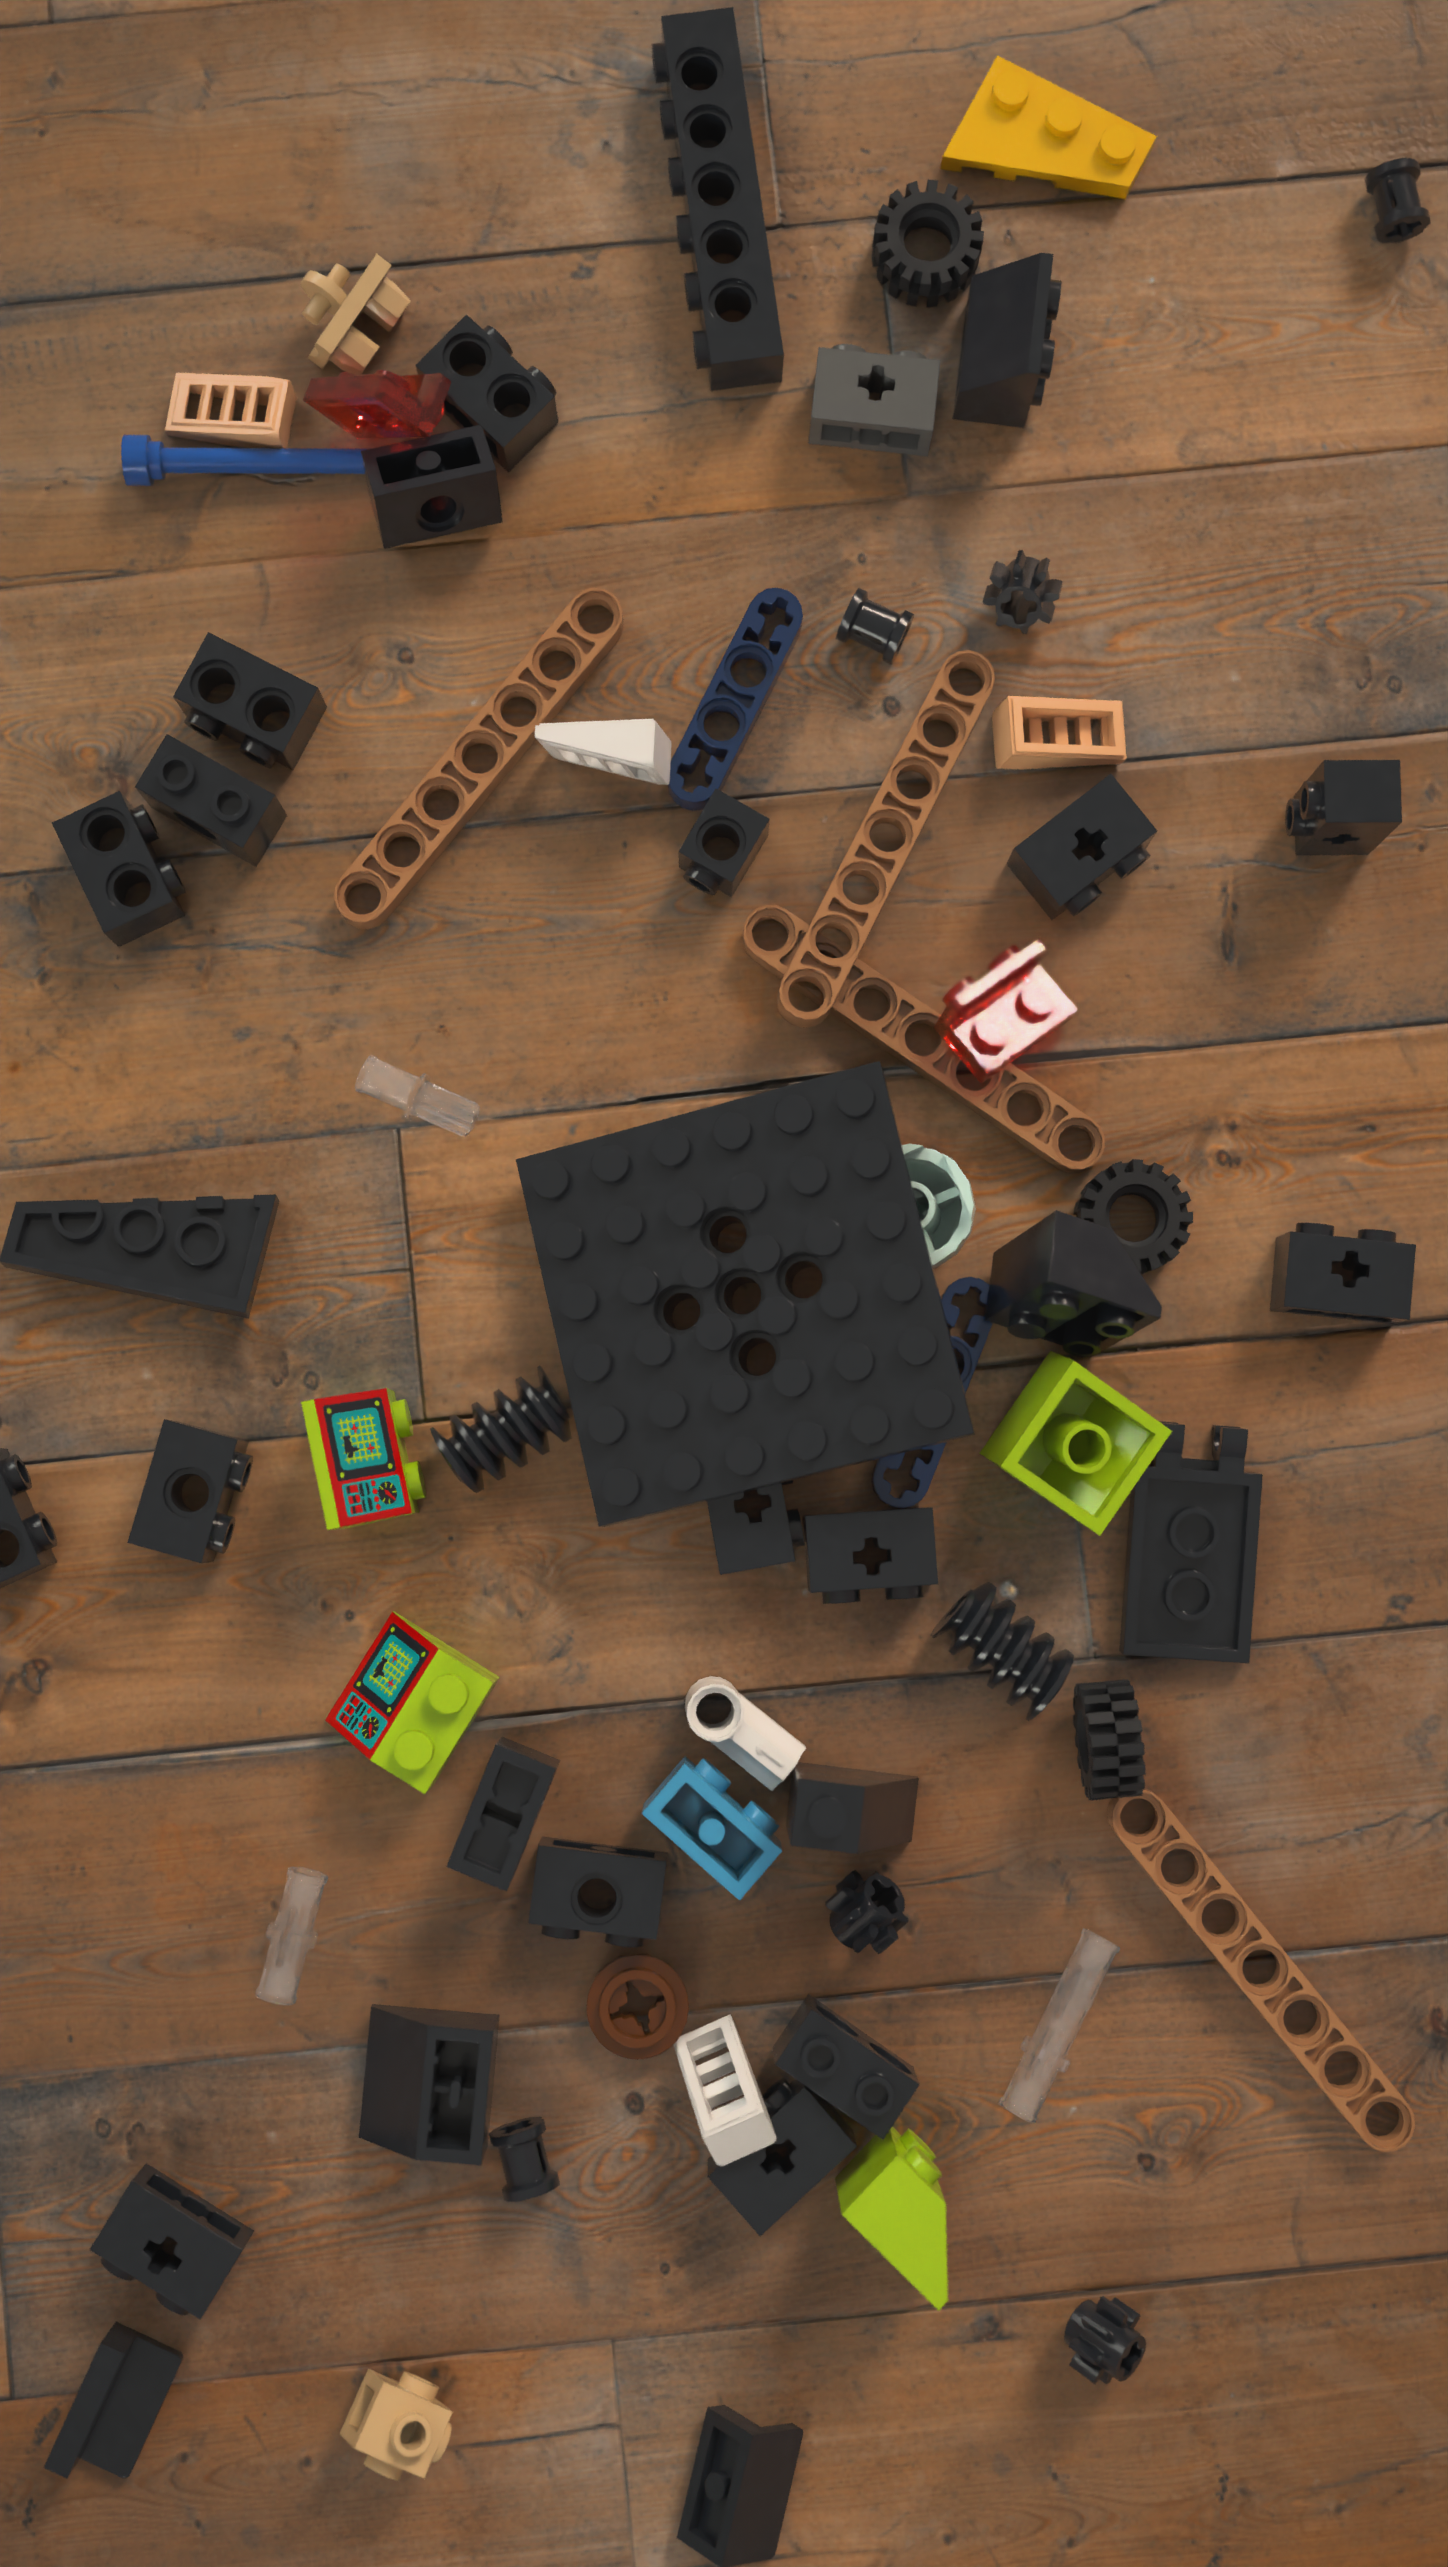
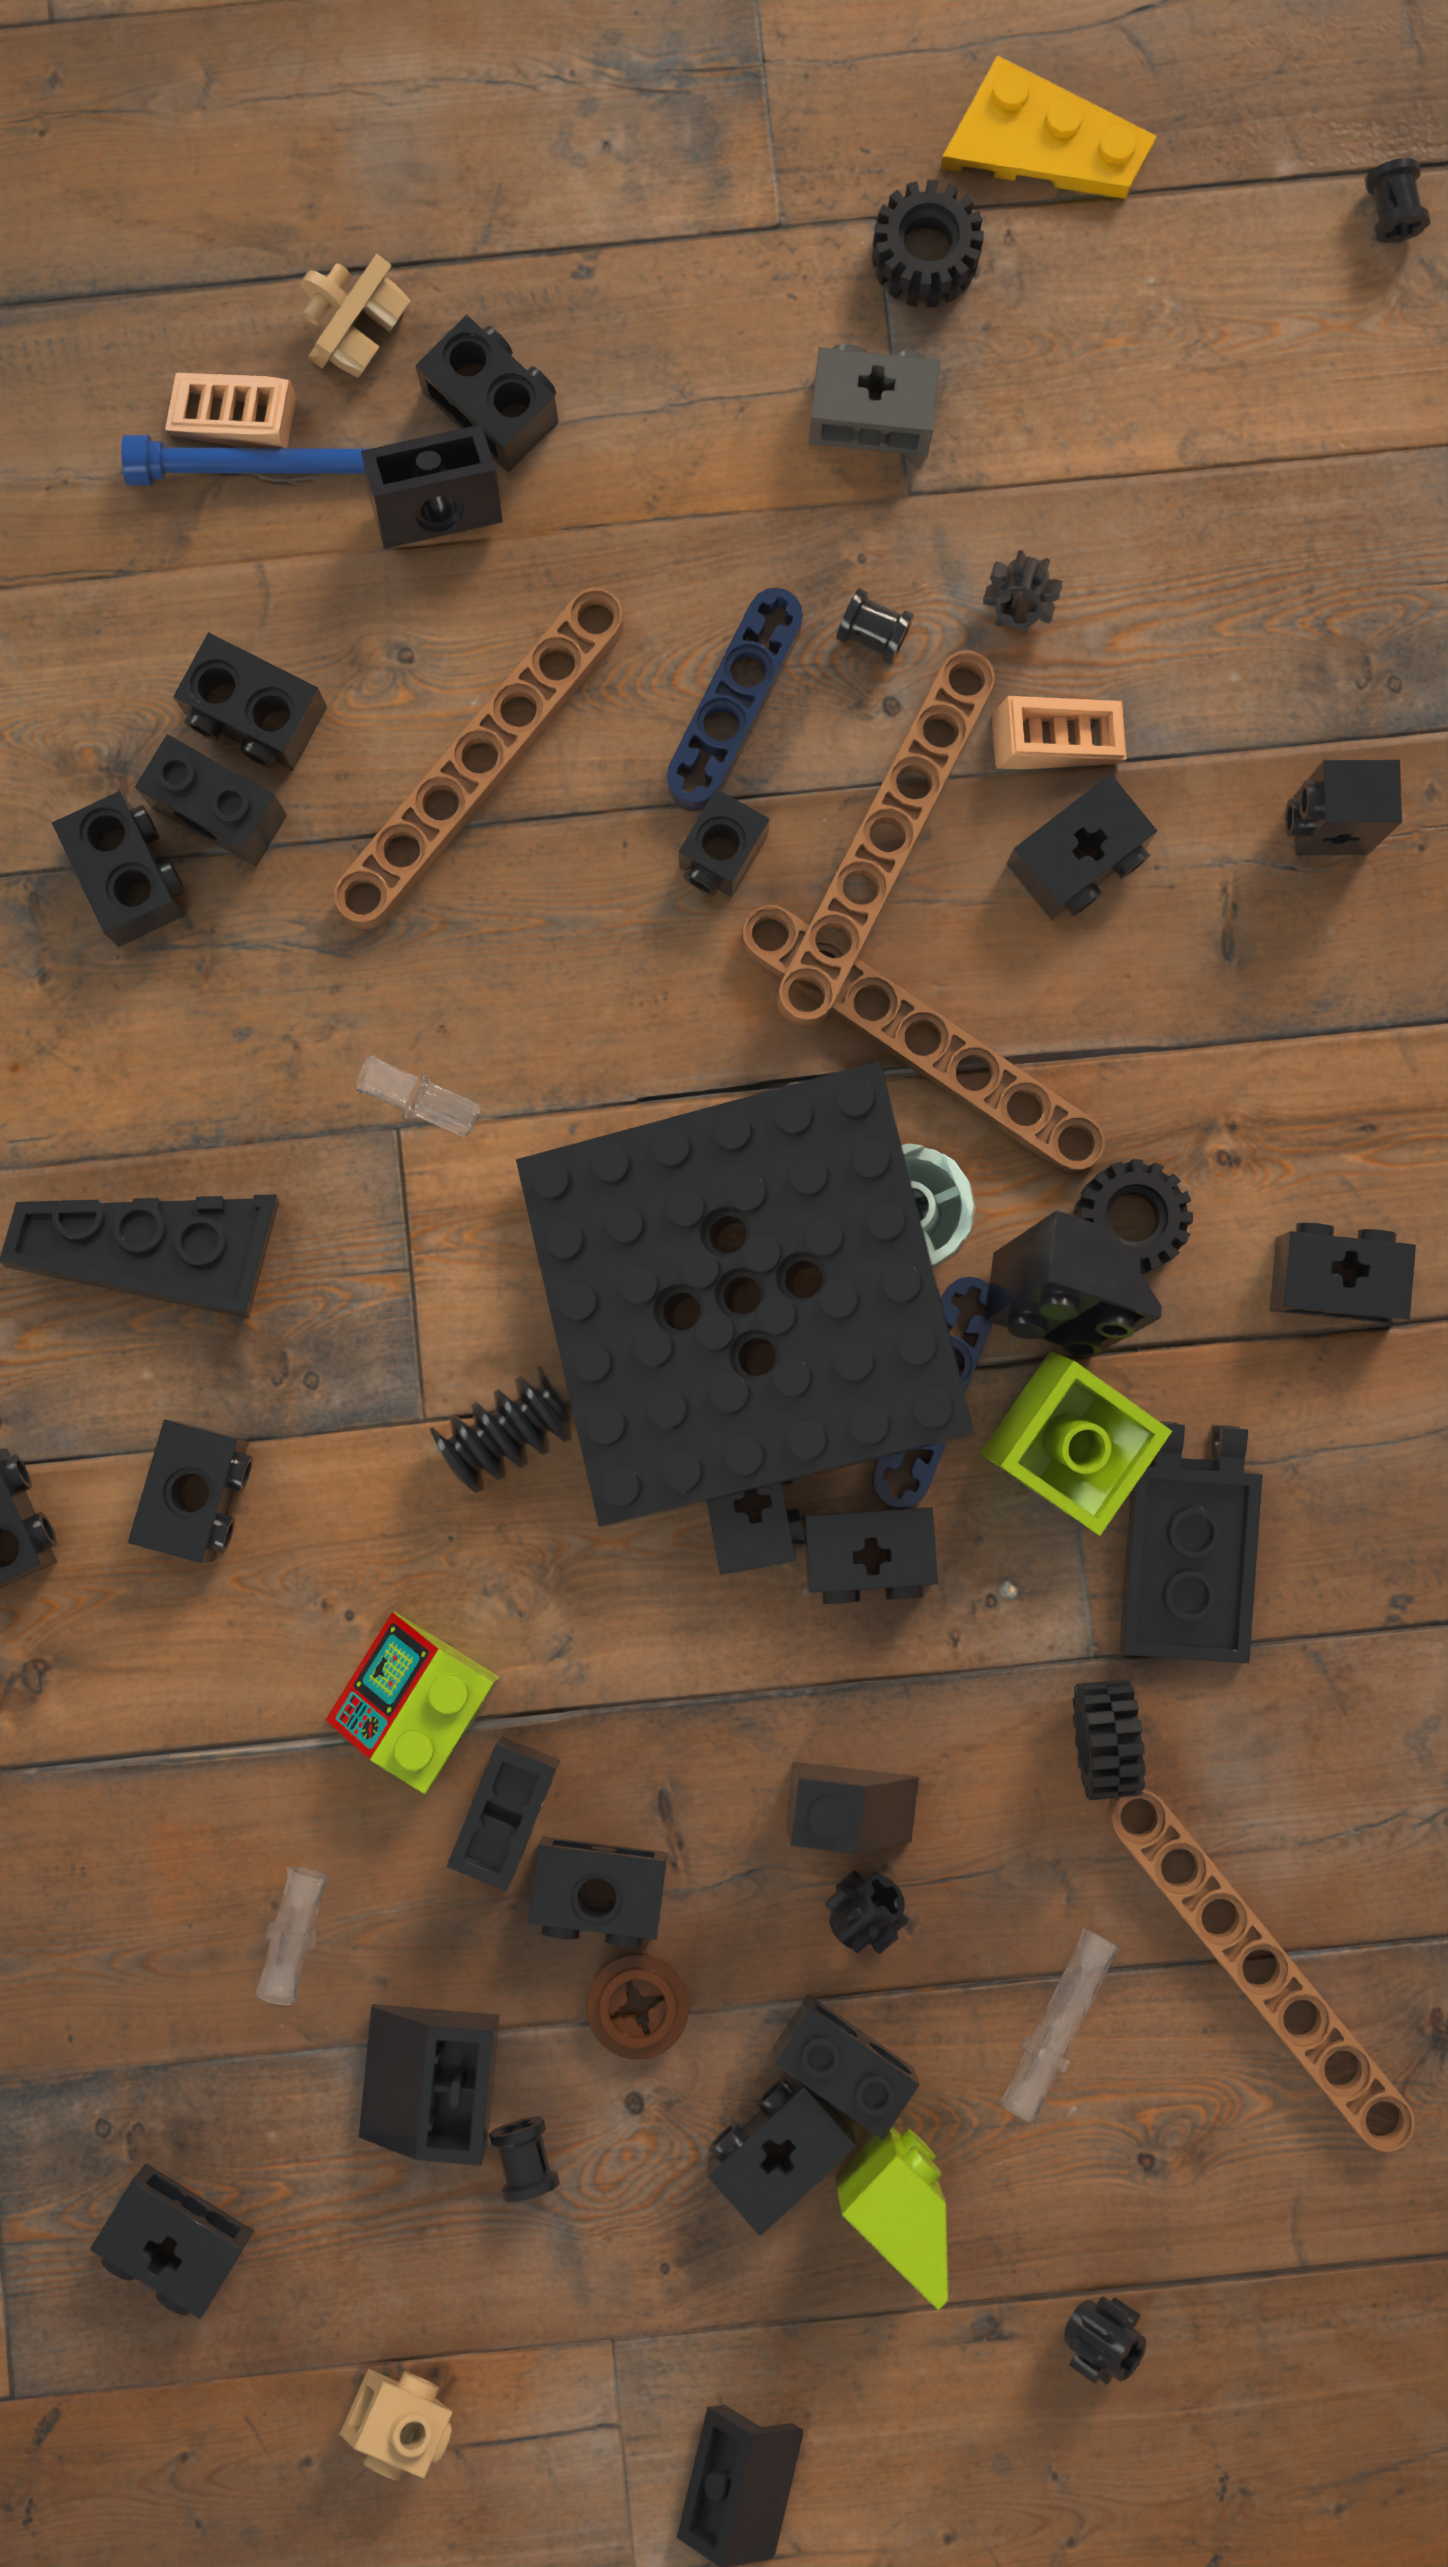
black panel [43,2322,183,2479] -> none
slope [301,1388,426,1530] -> none
clear red bracket [303,370,451,439] -> none
white slope [535,719,671,785] -> none
dark azure brick [641,1756,783,1901] -> none
black brick [651,7,784,391] -> none
white slope [673,2014,776,2166] -> none
white piece [685,1676,806,1791] -> none
black piece [930,1582,1074,1721] -> none
clear red bracket [933,939,1078,1083] -> none
black slope [953,253,1062,428] -> none

